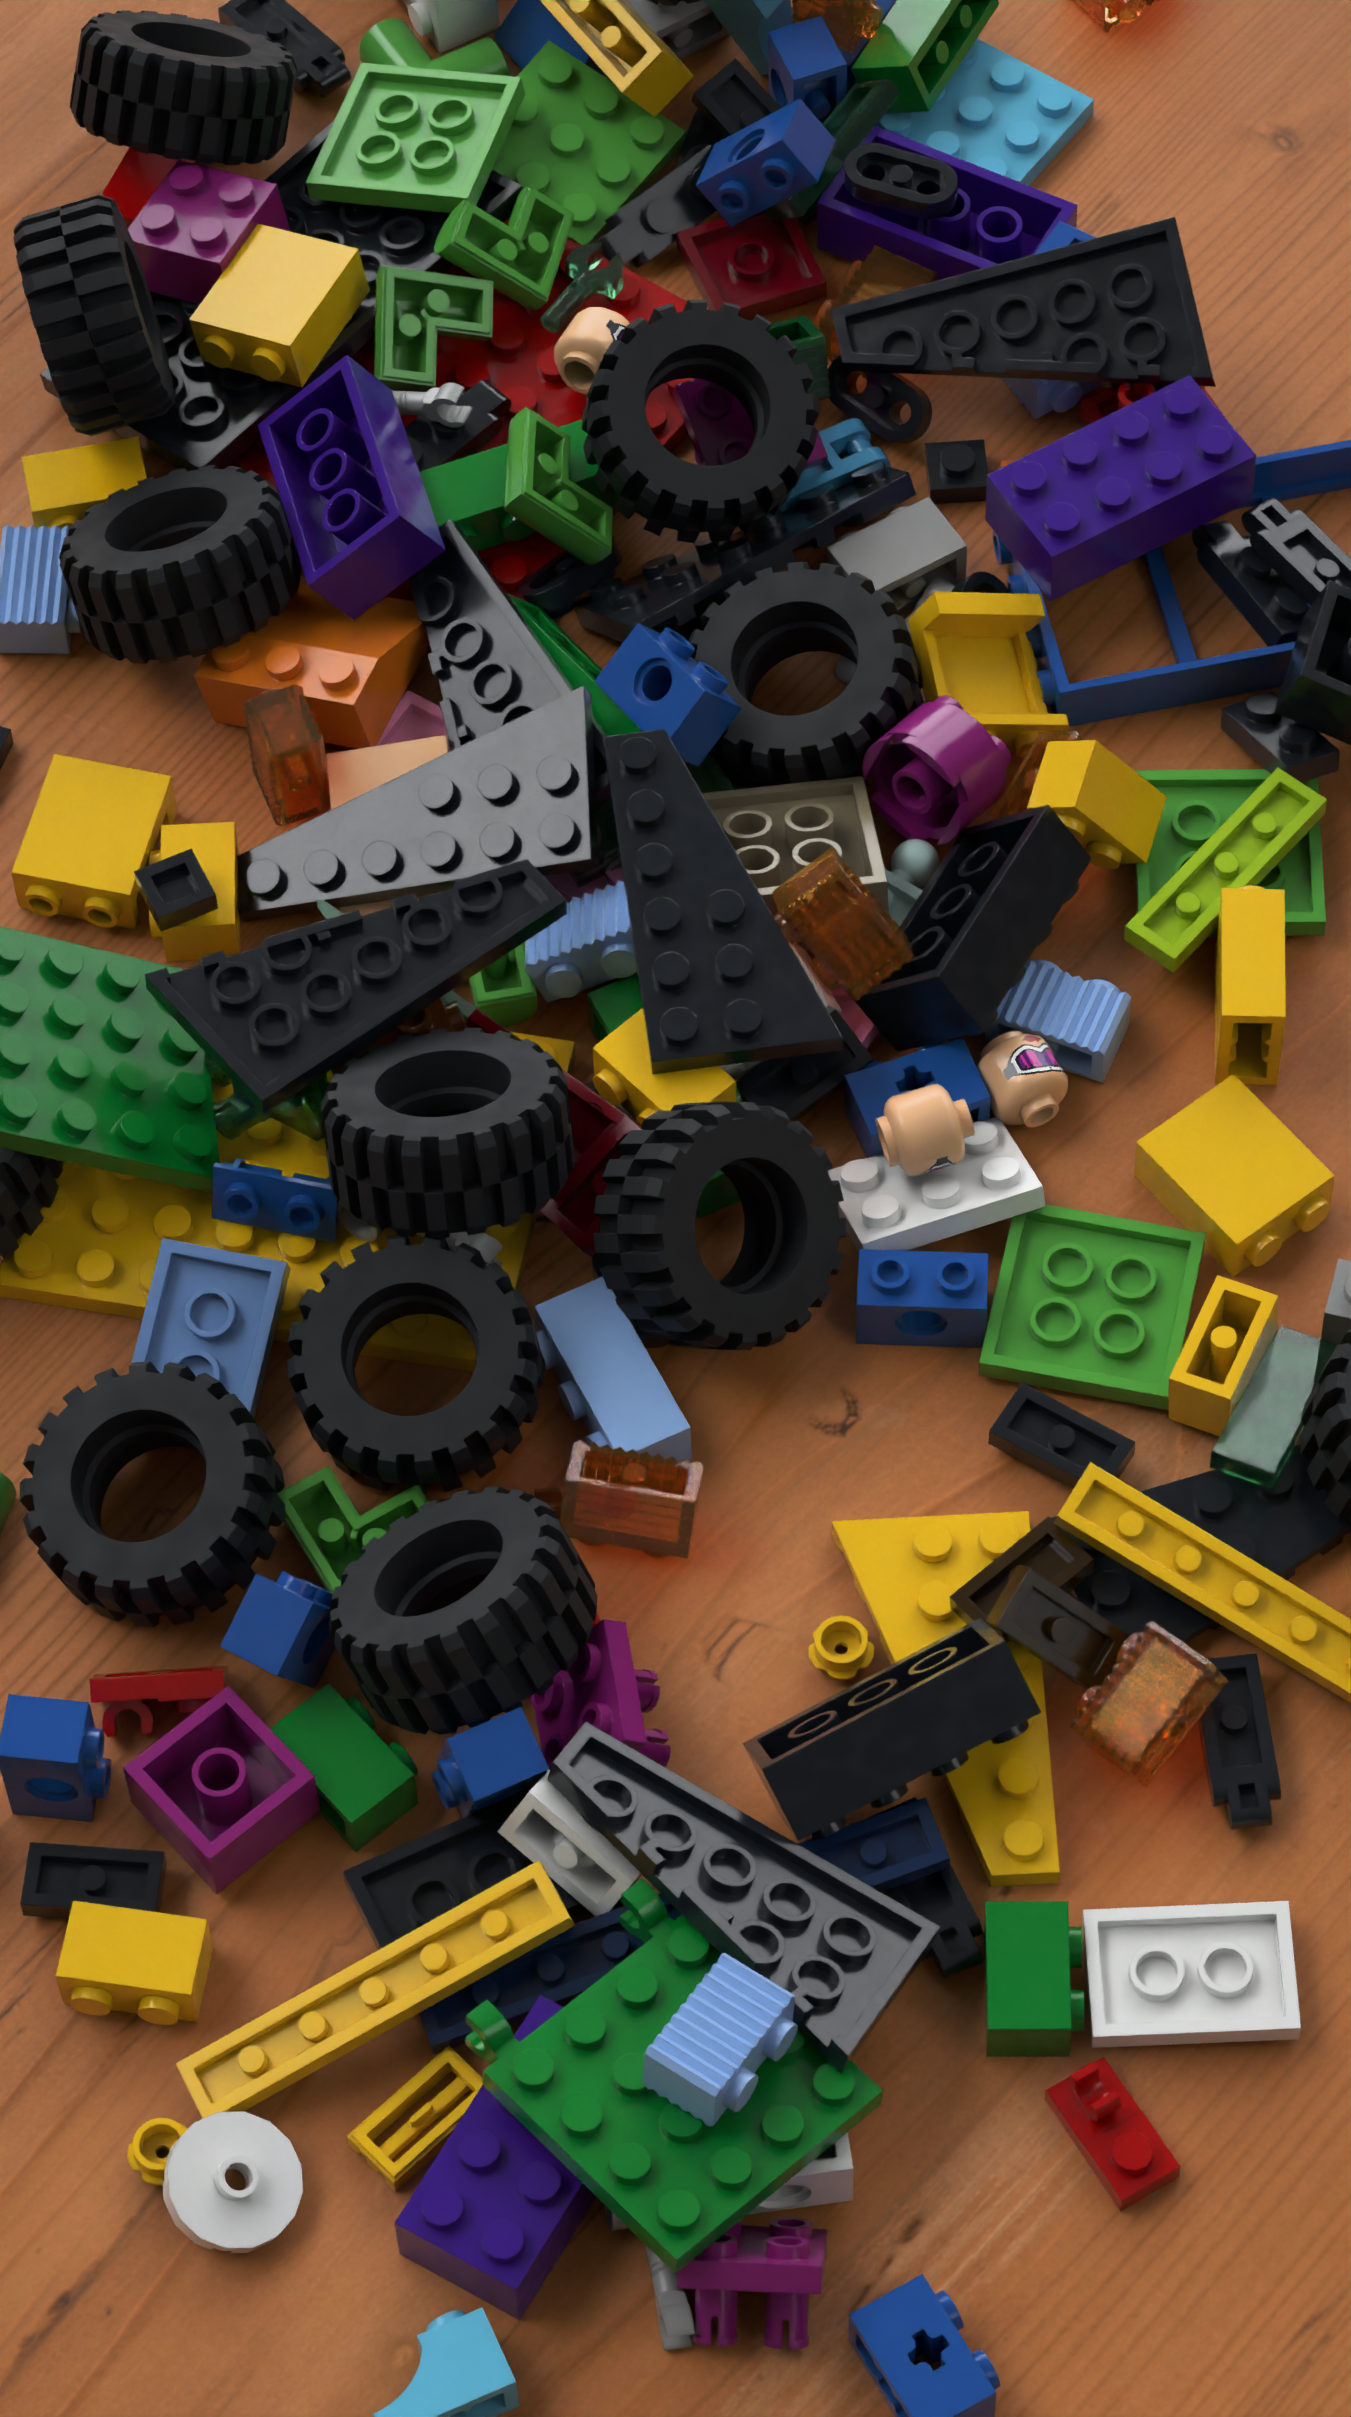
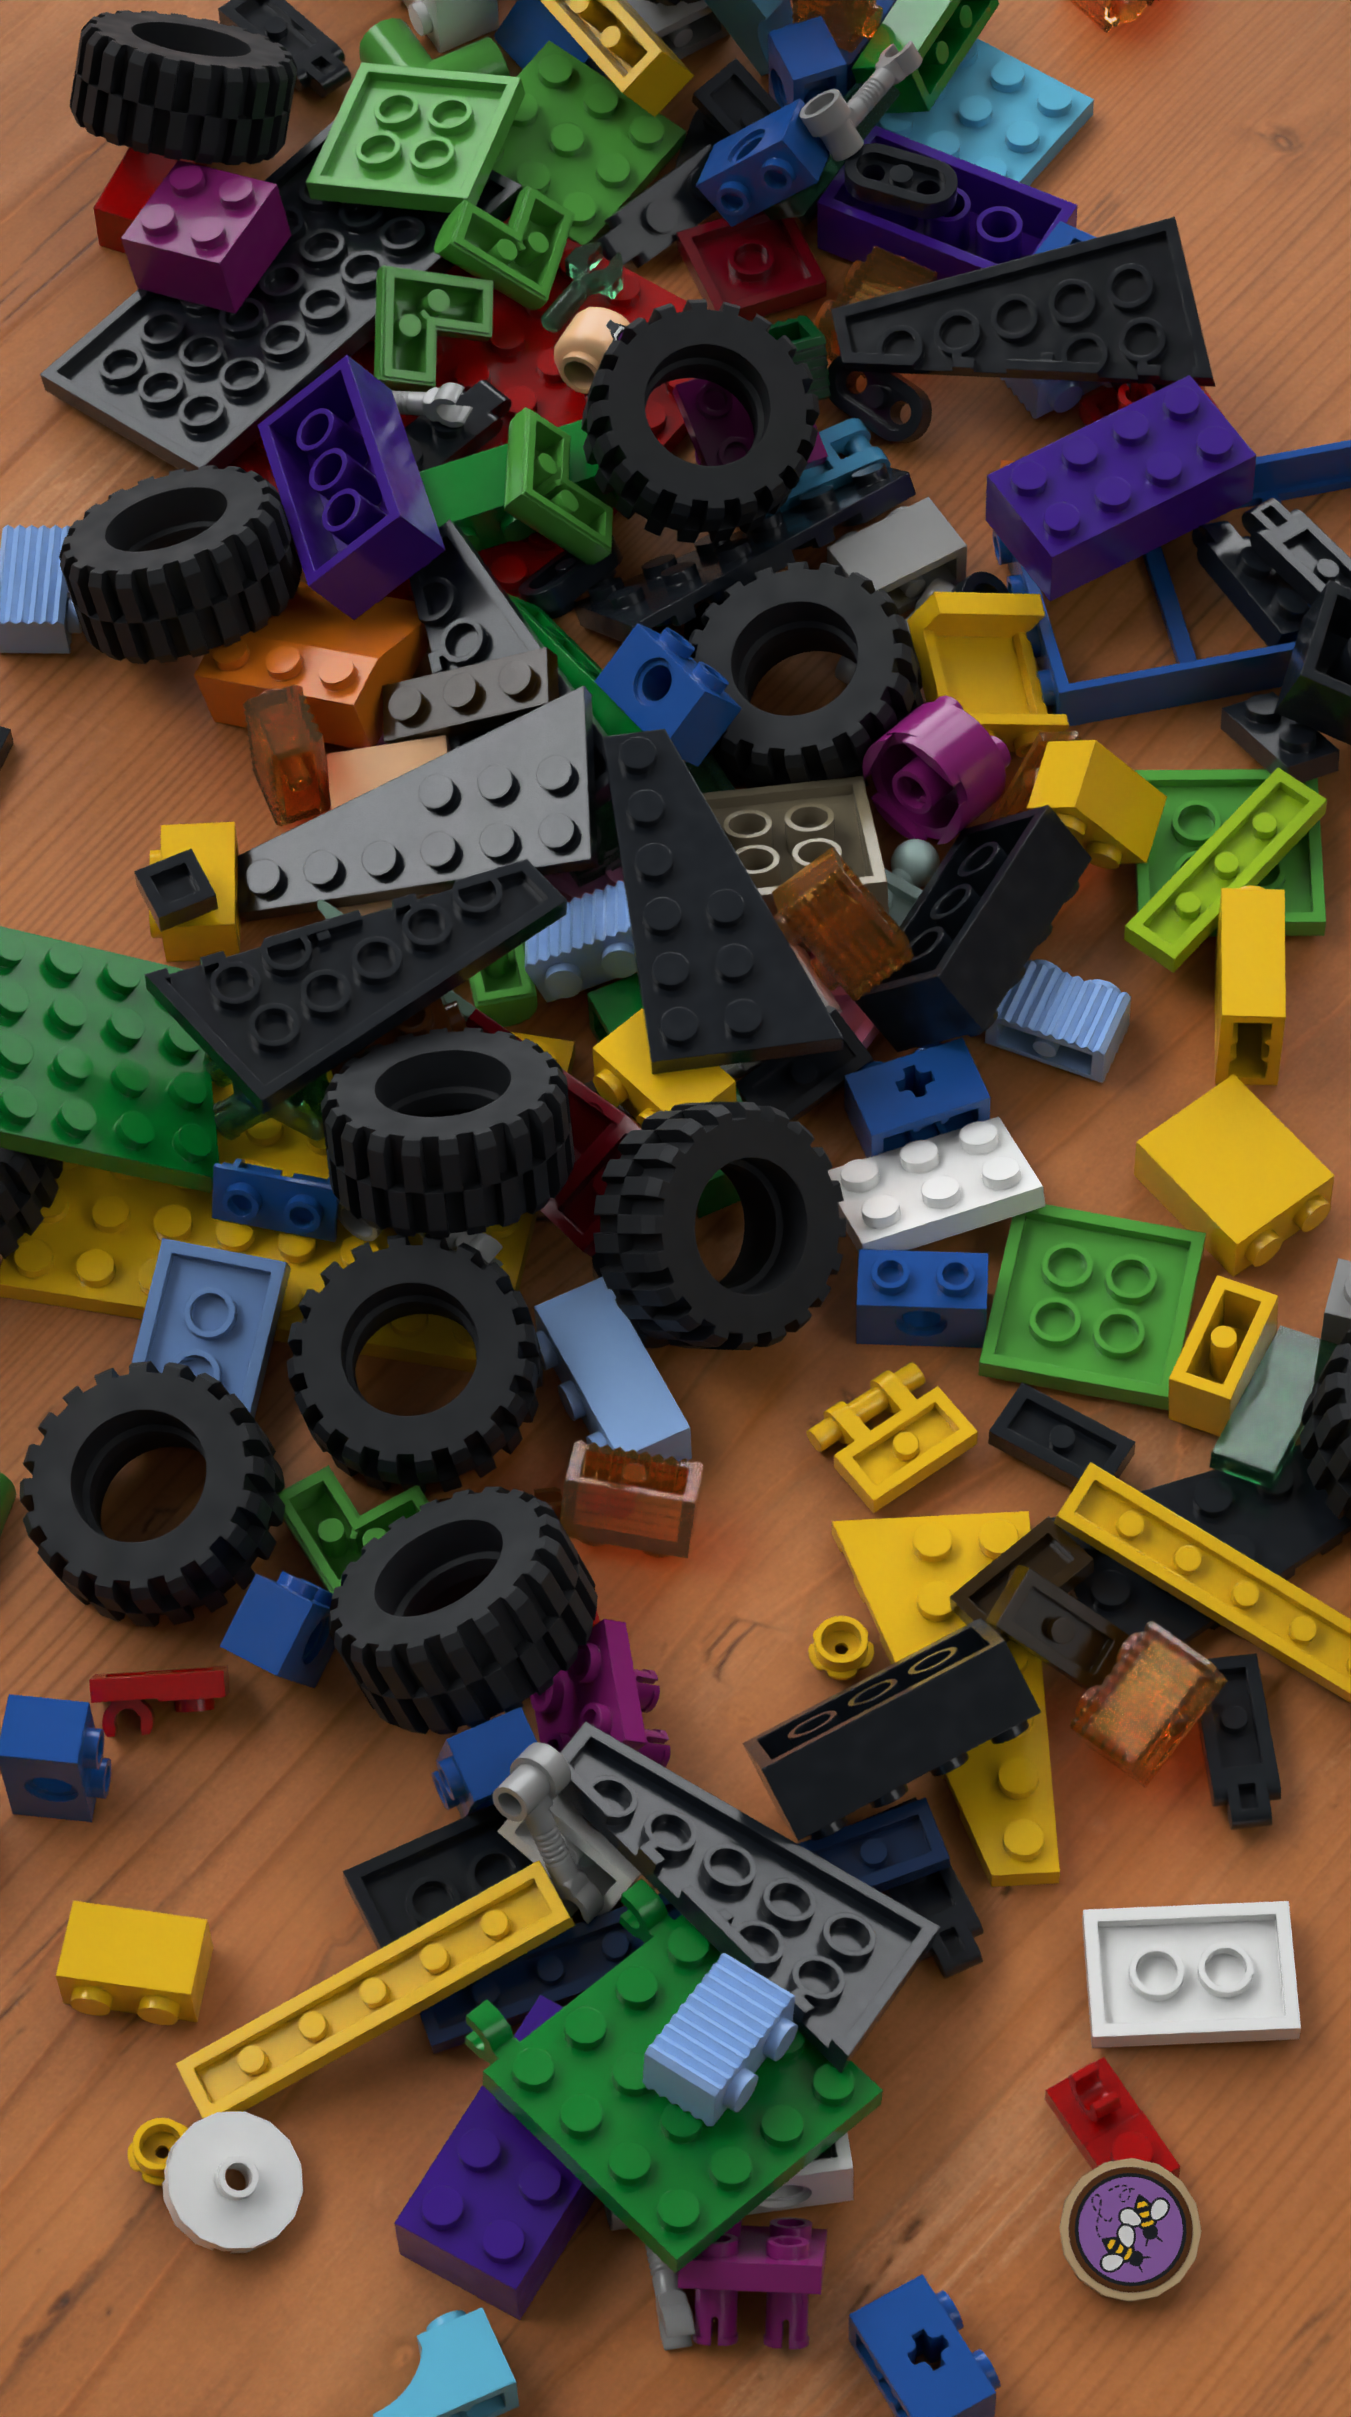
yellow panel [11,754,177,929] -> none
black tyre [14,195,176,436] -> none
black plate [20,1842,167,1919] -> none
yellow brick [21,437,147,528] -> none
magenta brick [123,1686,321,1894] -> none
yellow brick [189,224,370,387] -> none
green brick [270,1683,418,1852] -> none
yellow tile [347,2045,483,2192] -> none
light nougat head [875,1084,975,1176] -> none
black plate [925,439,988,504] -> none
light nougat head [977,1031,1068,1128] -> none
green brick [984,1901,1084,2057] -> none
none -> plate [382,647,559,744]
none -> light grey brick [493,1742,604,1924]
none -> light grey brick [799,41,923,161]
none -> yellow plate [806,1362,978,1513]
none -> tile [1059,2158,1201,2302]

